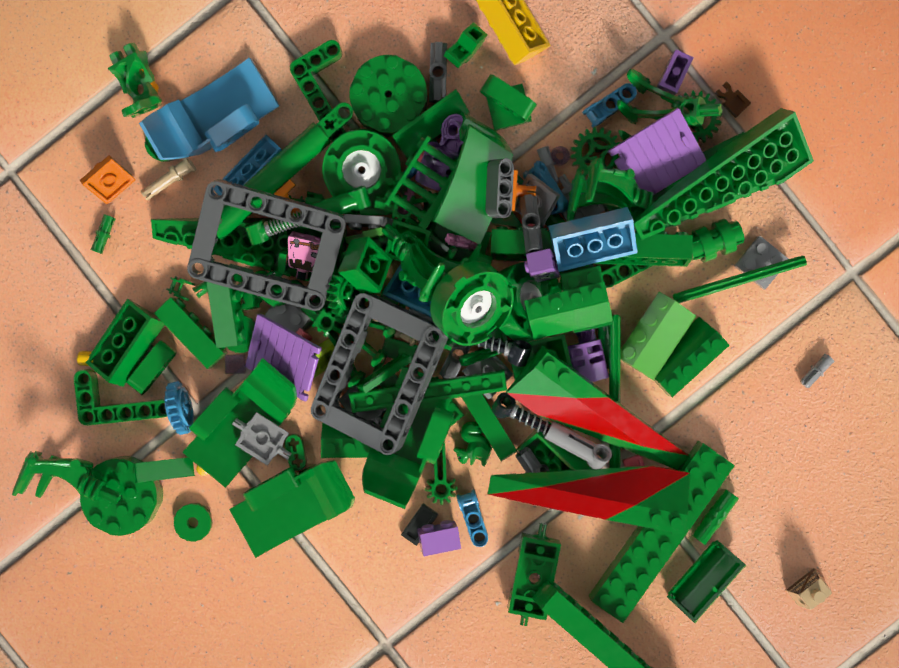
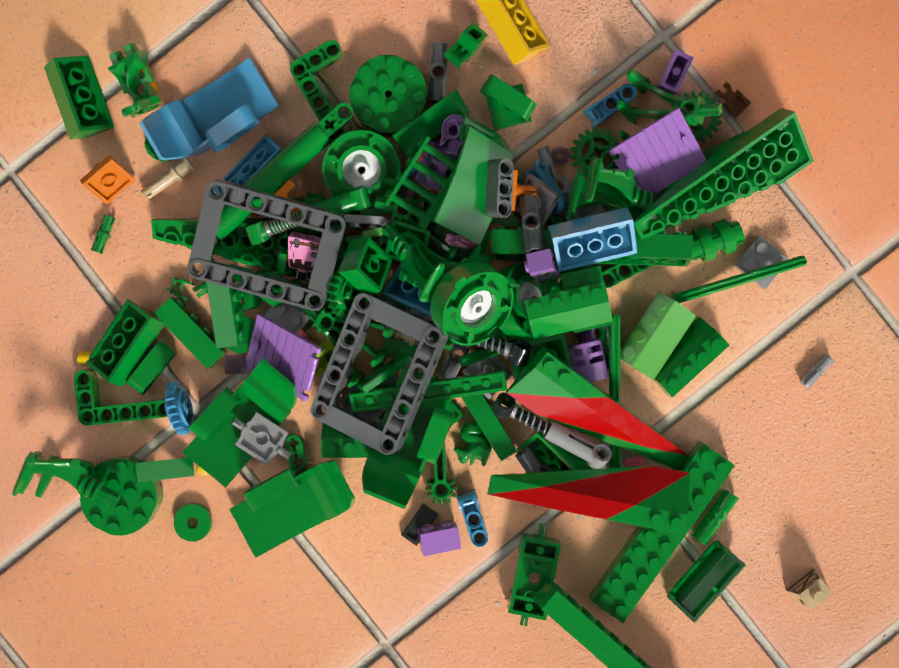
none -> green slope [44,55,114,140]

